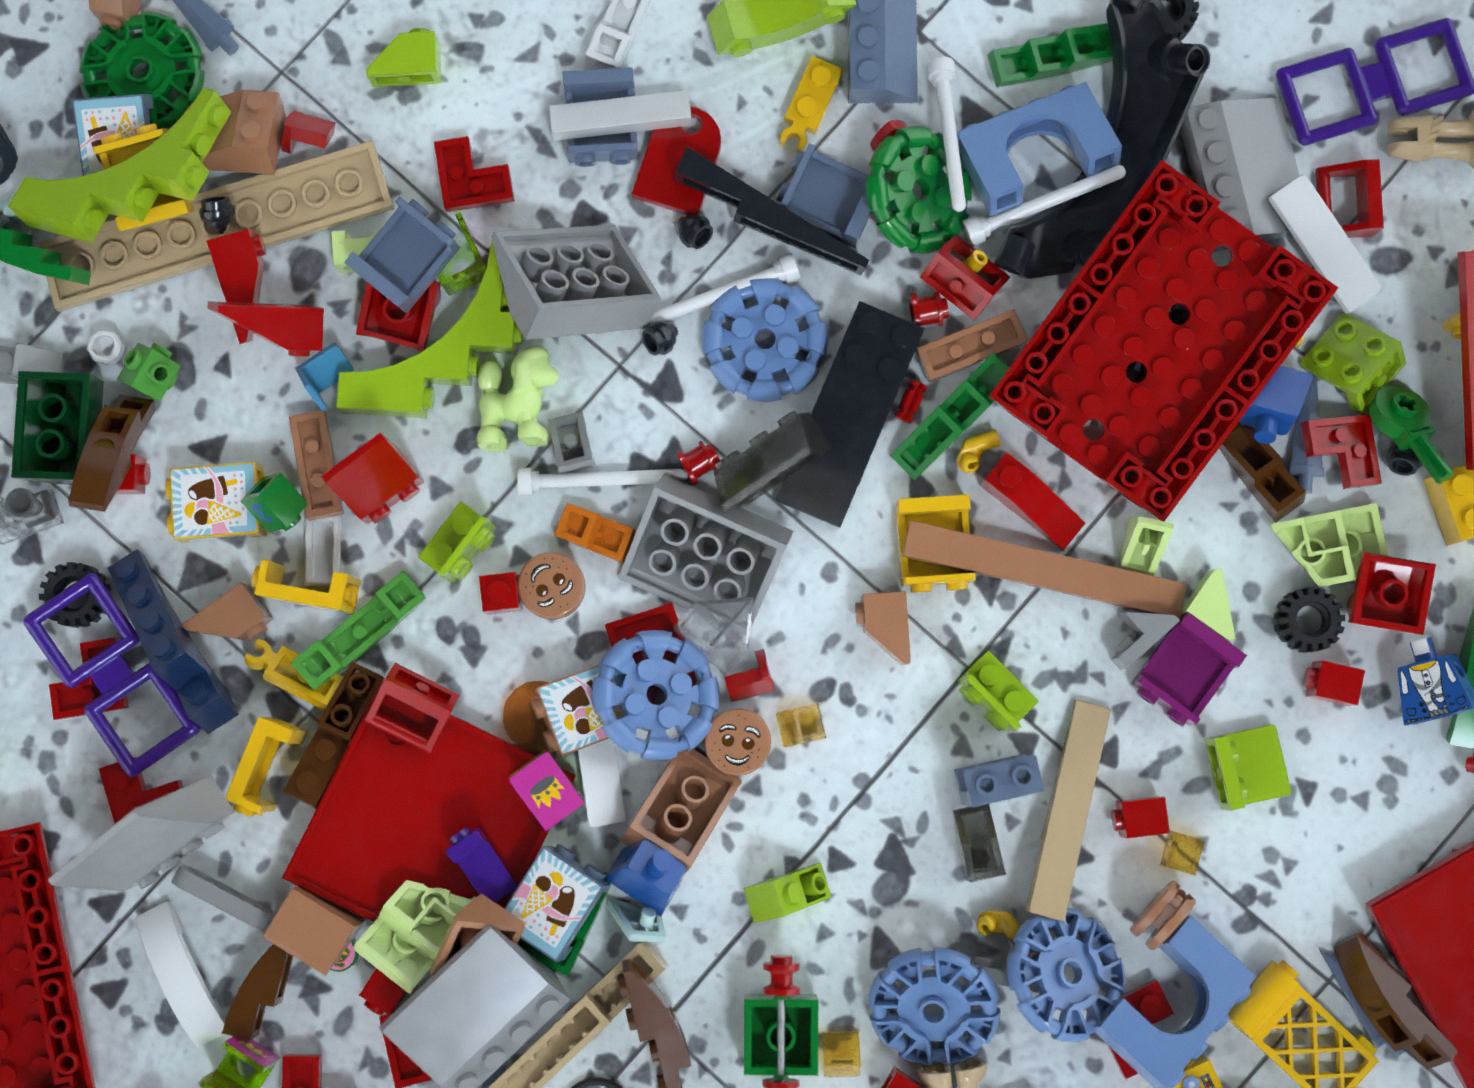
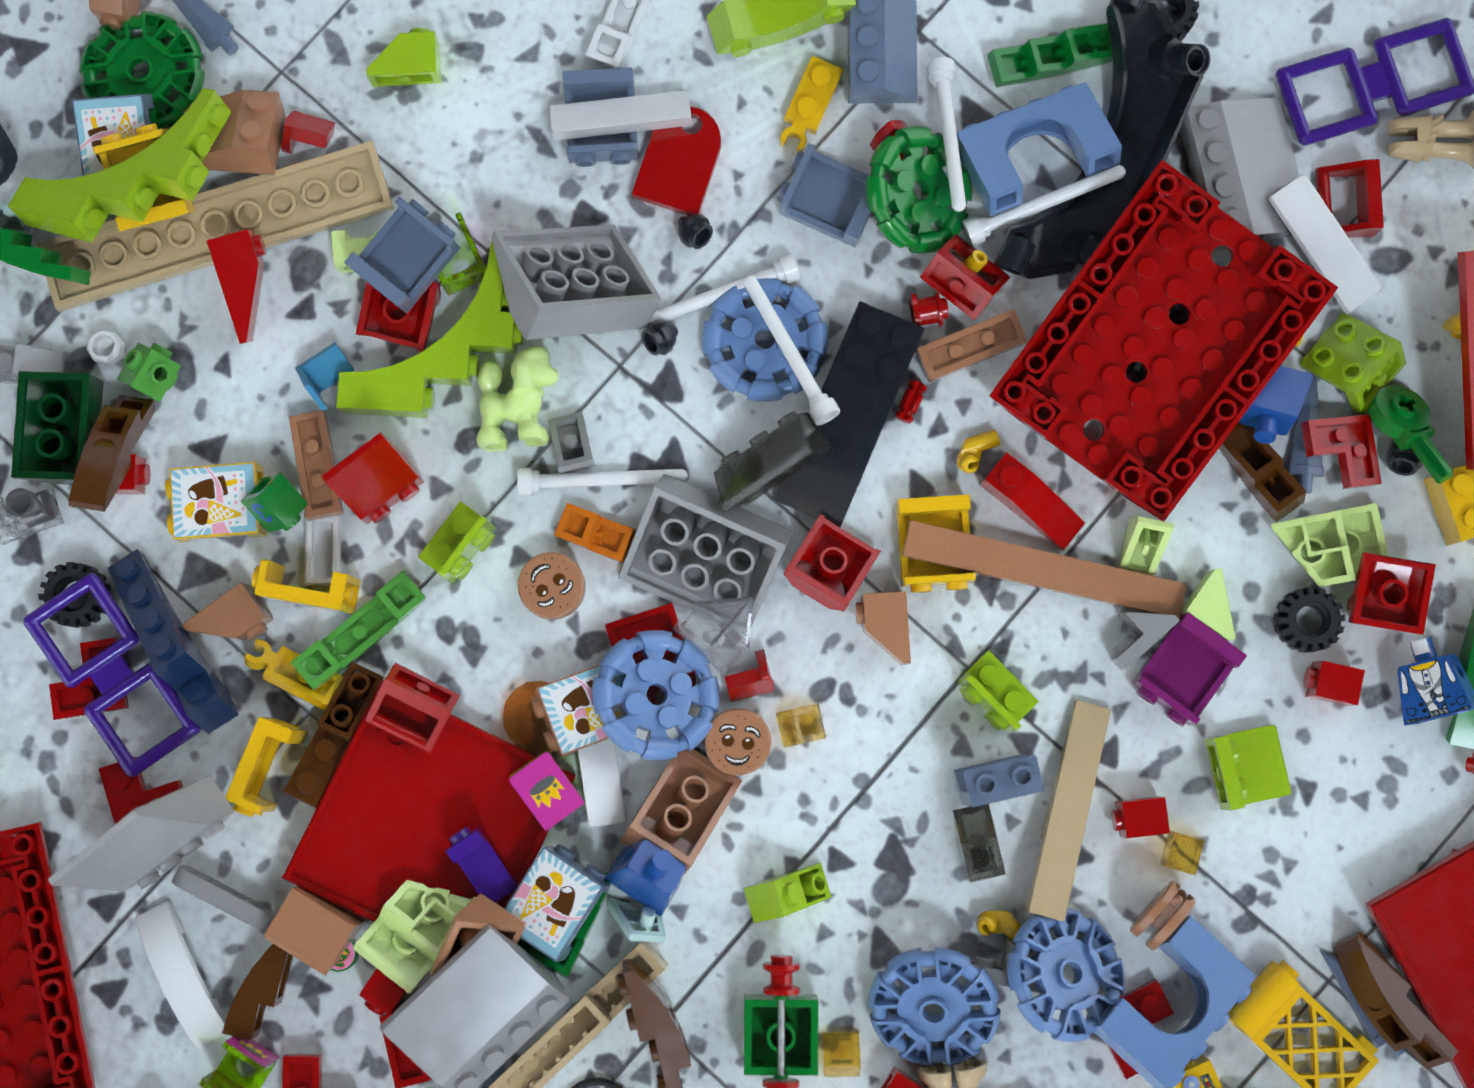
black plate [199,196,235,234] -> none
red slope [207,301,324,357] -> none
red plate [434,136,515,213] -> none
red brick [479,572,523,615] -> none
black slope [674,146,869,275] -> none
red brick [676,440,721,486] -> none
green slope [890,352,1010,481] -> none
none -> white piece [744,275,841,425]
none -> red slope [783,514,881,612]

